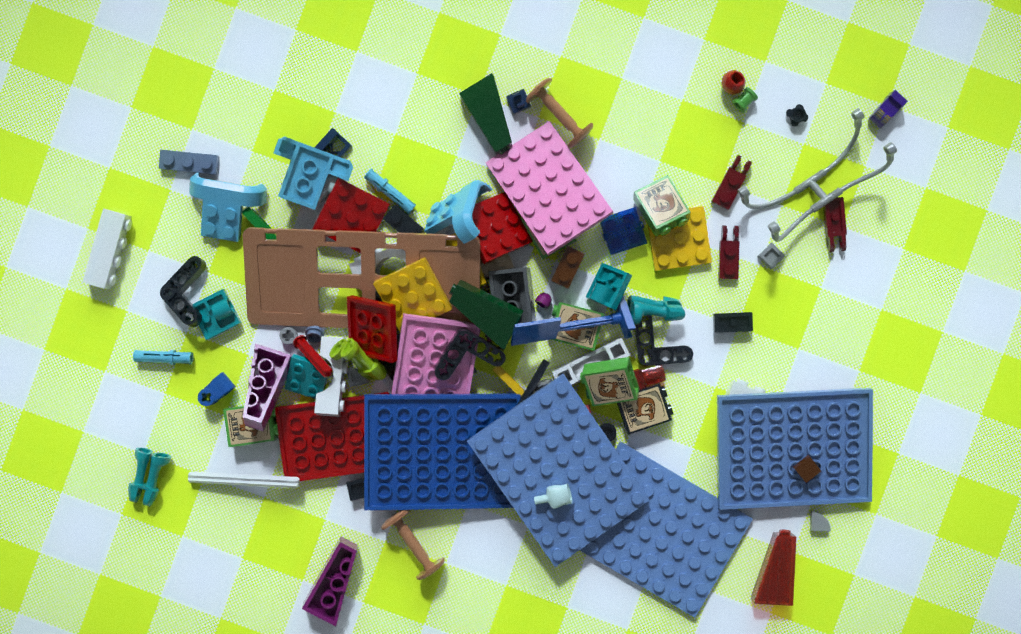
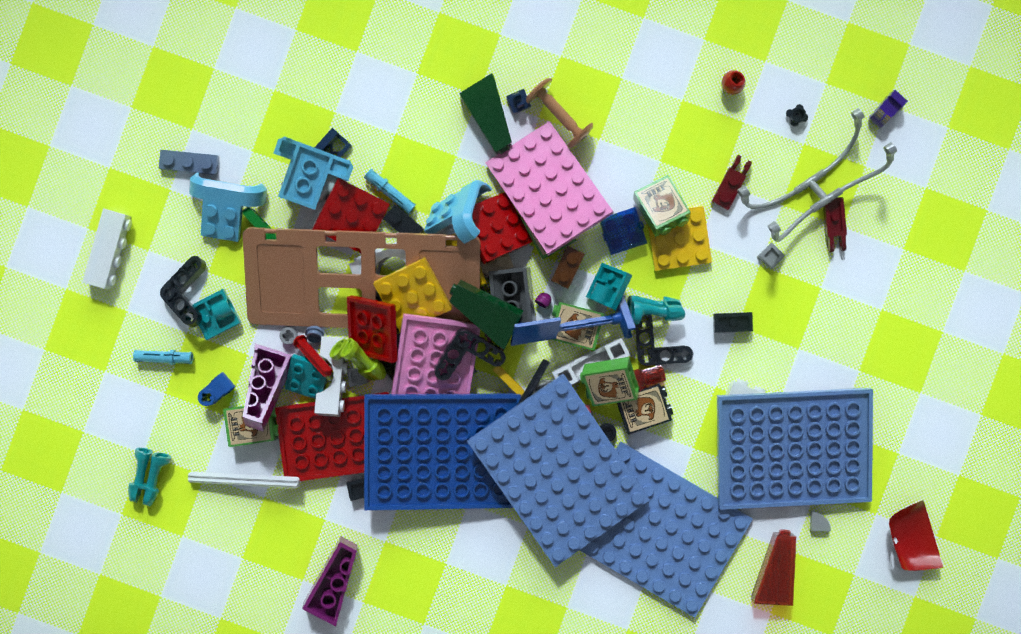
nougat hose [381,510,445,580] -> none
light aqua piece [534,484,572,509] -> none
dark red hinge [718,225,740,279] -> none
bright green bush [732,87,758,113] -> none
reddish brown tile [793,455,821,483] -> none
none -> red piece [889,500,944,571]

